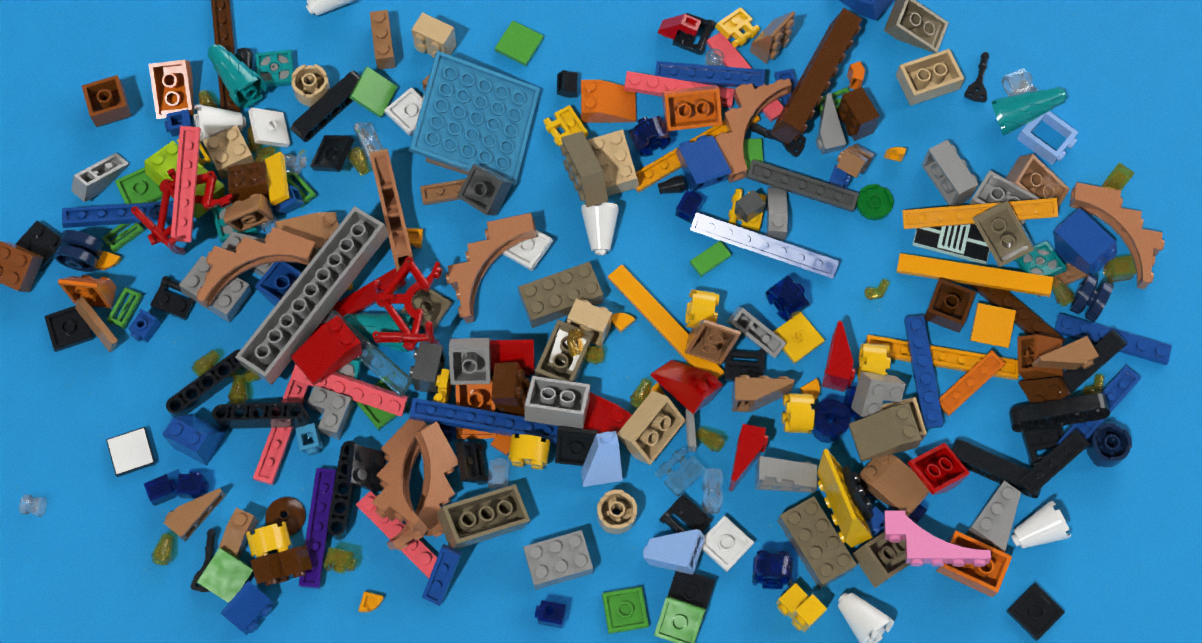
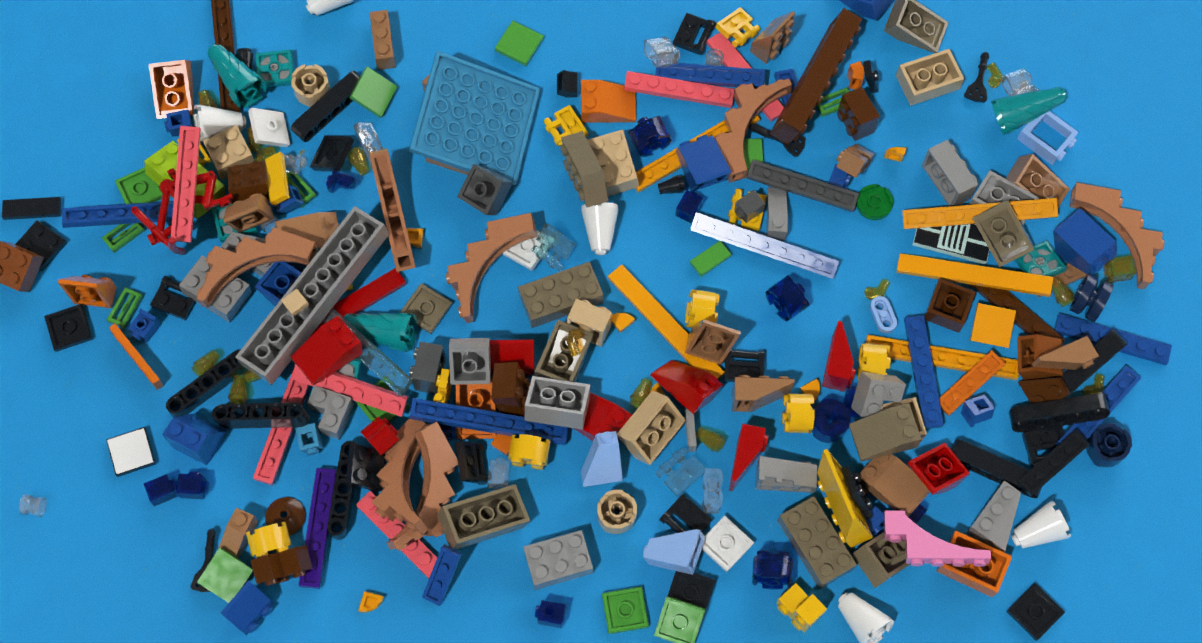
dark blue wheel [53,230,104,272] -> none
light grey slope [71,153,129,202] -> none
medium nougat tile [75,297,118,352] -> none
dark orange brick [82,75,132,127] -> none
light orange tile [96,251,122,270] -> none
clear yellow cone [151,534,174,565] -> none
medium nougat slope [163,488,226,542] -> none
clear yellow brick [324,547,357,574] -> none
red piece [372,257,442,351] -> none
white plate [384,87,423,136] -> none
tan brick [411,12,457,58] -> none
medium nougat tile [420,179,466,206] -> none
black tile [555,426,598,466] -> none
clear yellow cone [584,346,604,365] -> none
red slope [657,14,701,40] -> none
orange brick [662,85,722,131] -> none
light grey slope [726,307,787,358] -> none
yellow plate [773,312,825,364] -> none
light grey slope [816,93,846,155] -> none
clear yellow brick [1102,163,1135,191] -> none
none -> black tile [2,197,61,220]
none -> orange tile [109,323,163,390]
none -> tan tile [281,289,309,317]
none -> clear blue bracket [326,171,356,193]
none -> red brick [360,416,399,455]
none -> clear light blue plate [531,224,576,271]
none -> clear brick [644,37,680,67]
none -> black plate [863,60,879,93]
none -> light blue plate [870,296,897,334]
none -> blue brick [961,394,995,427]
none -> clear yellow arm [987,63,1003,88]

